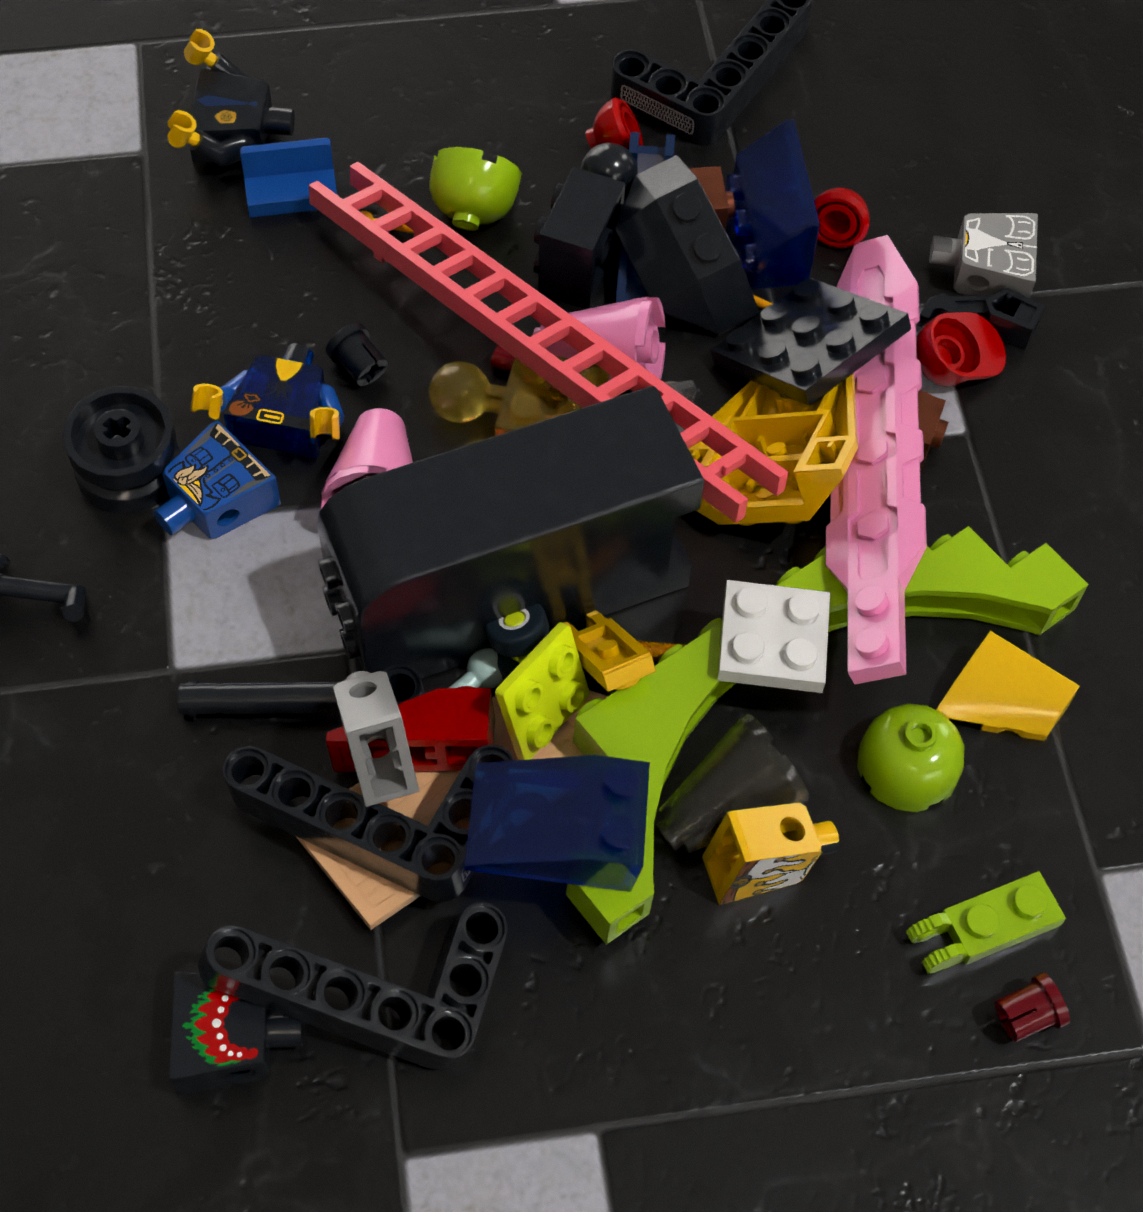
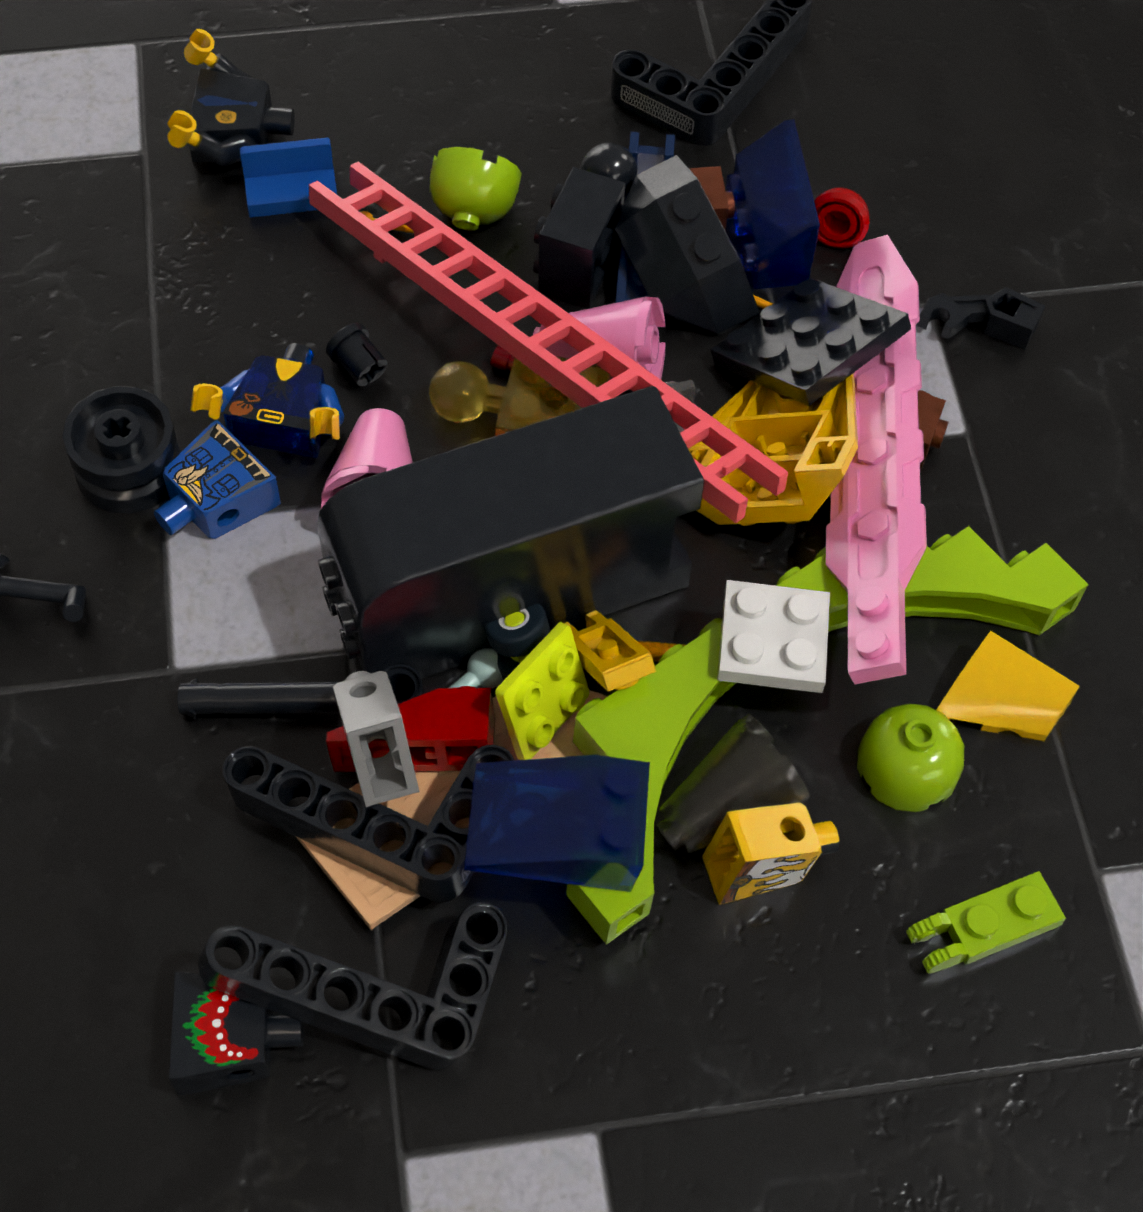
red brick [586,97,643,150] -> none
red cap [916,312,1006,387] -> none
light grey torso [929,213,1038,298] -> none
dark red bush [994,972,1070,1042] -> none

